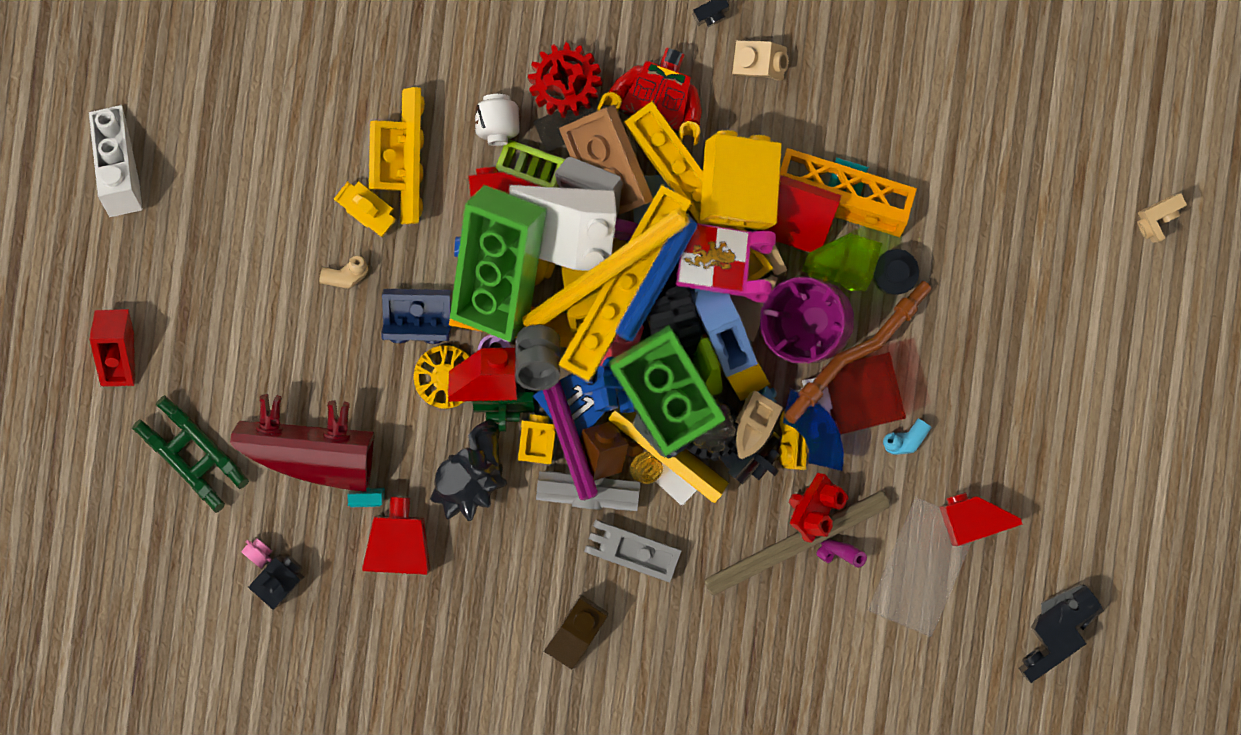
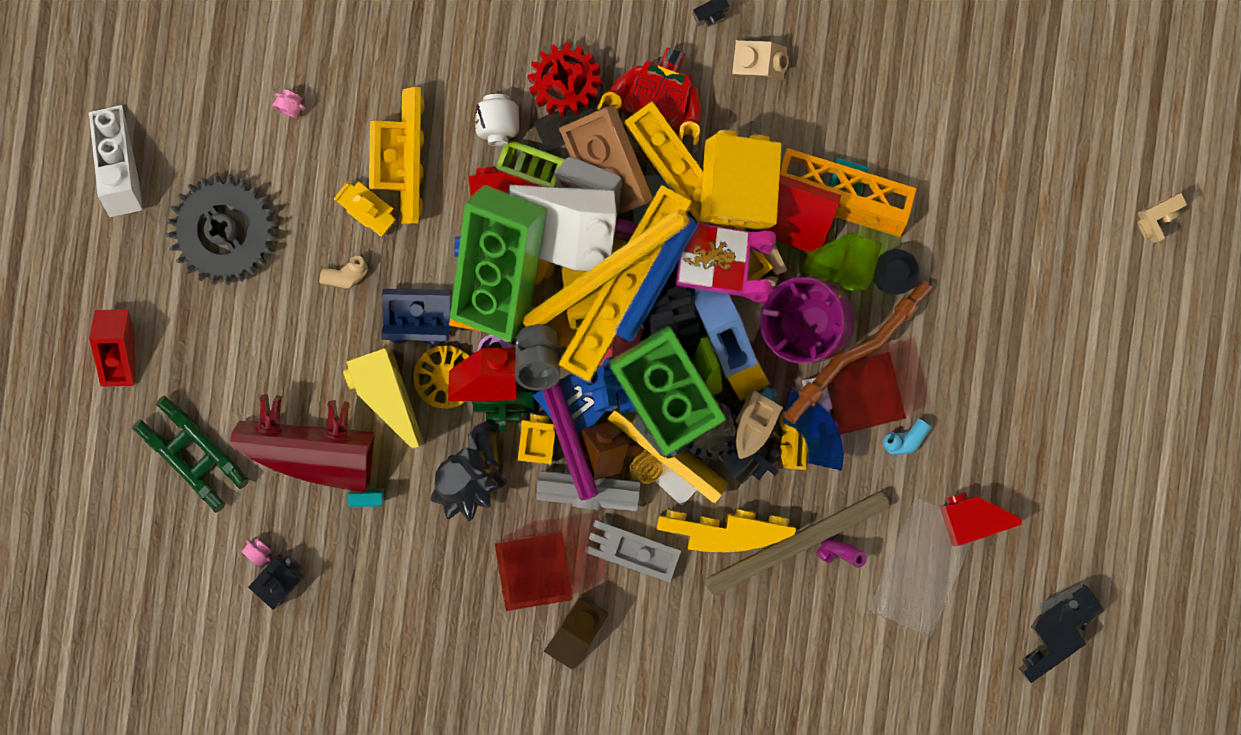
red torso [362,496,430,575] -> none
red hips [789,472,848,543] -> none
none -> dark grey gear [166,174,278,285]
none -> bright pink plate [272,89,305,118]
none -> light yellow slope [344,348,424,449]
none -> clear red piece [494,530,574,611]
none -> yellow slope [657,509,796,552]

